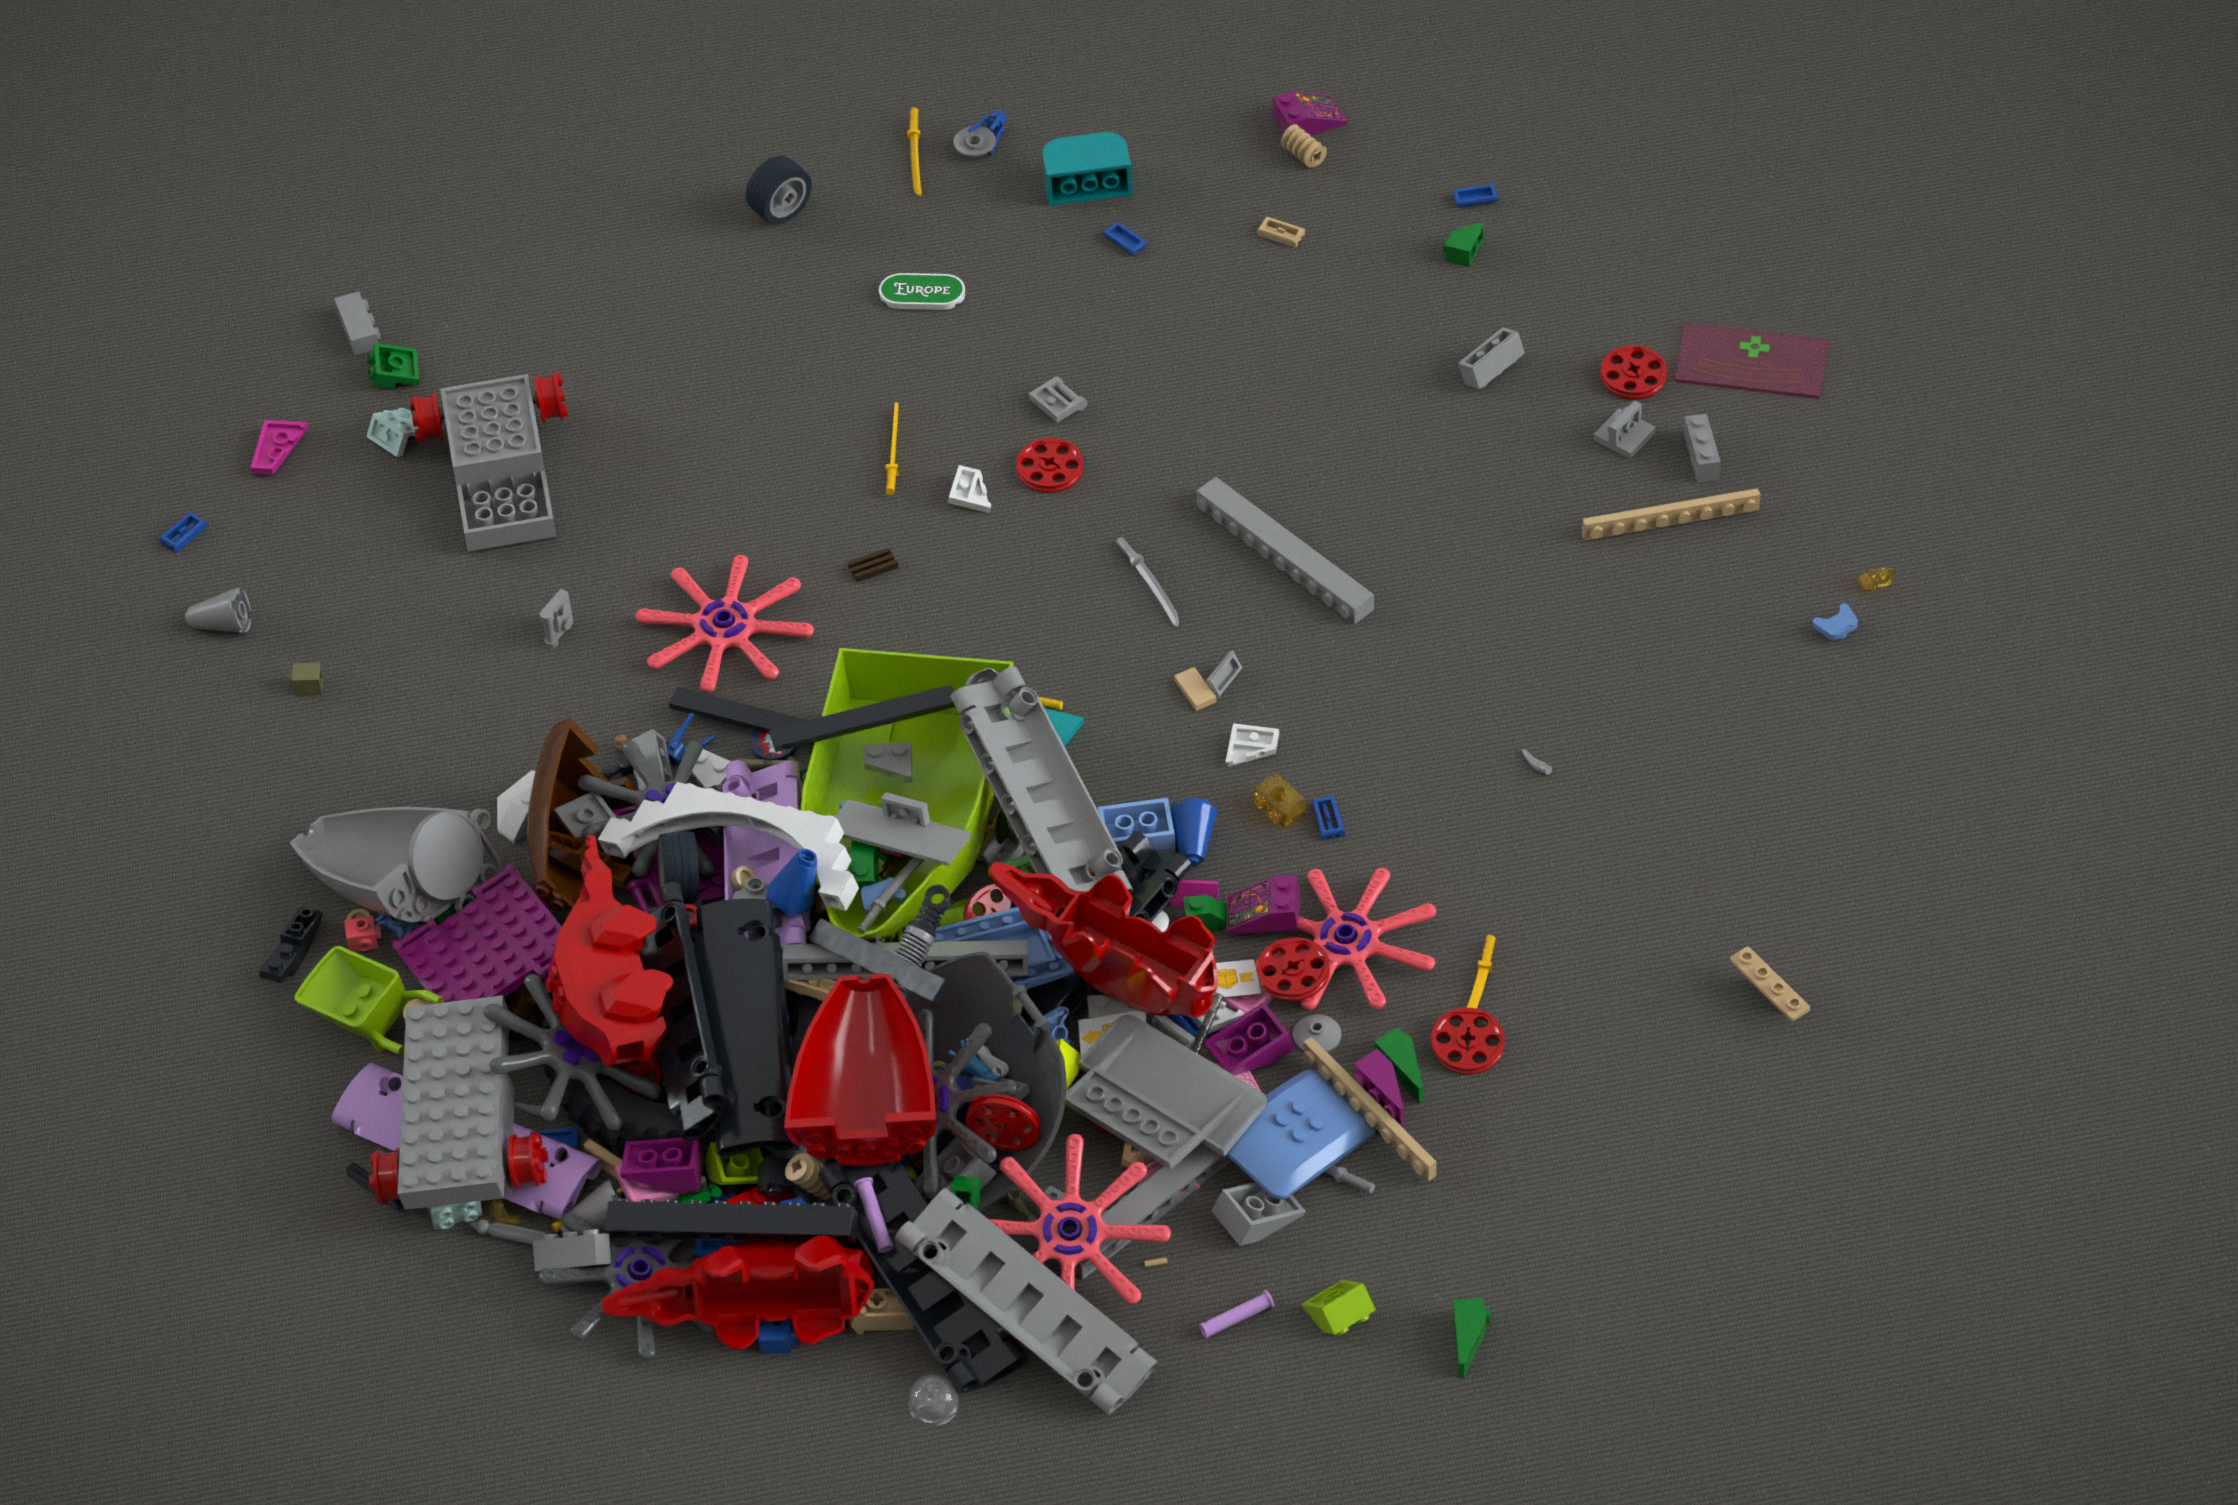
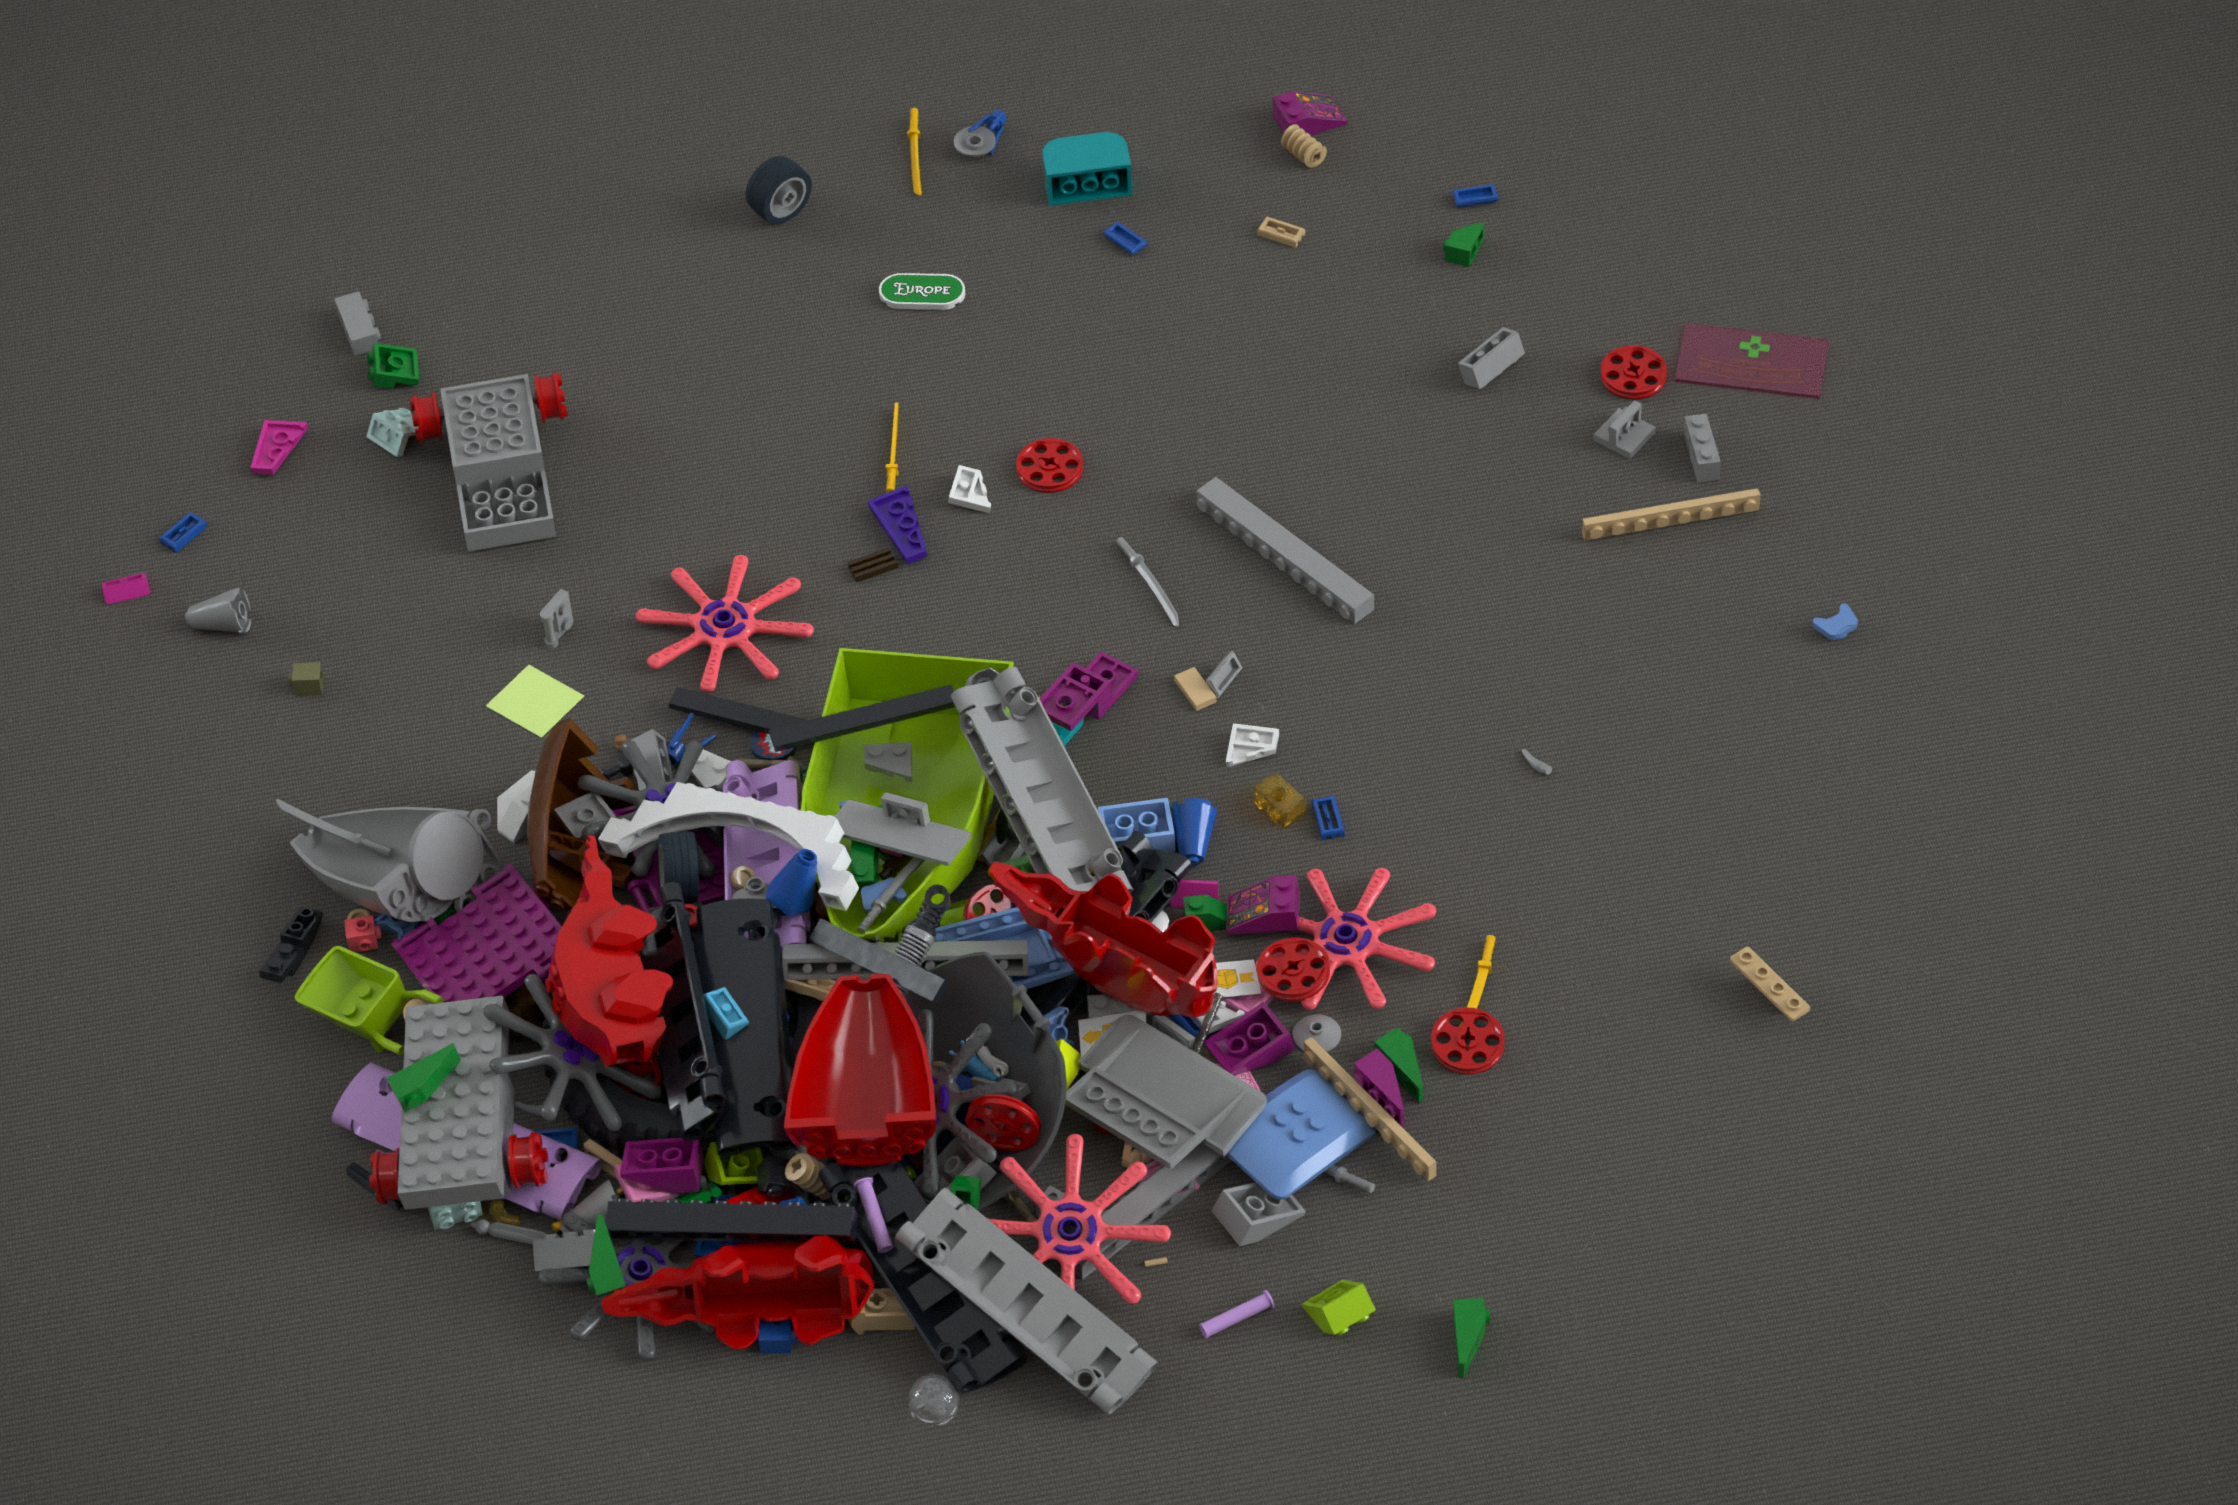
light grey plate [1029,376,1088,423] -> none
clear yellow piece [1858,567,1896,591] -> none
none -> dark pink slope [101,573,150,604]
none -> light grey sword [276,799,392,857]
none -> green slope [386,1043,461,1113]
none -> yellowish green sticker [486,665,584,738]
none -> green slope [586,1214,626,1298]
none -> medium azure slope [703,987,749,1040]
none -> dark purple wing [867,485,927,564]
none -> magenta bracket [1039,651,1139,731]

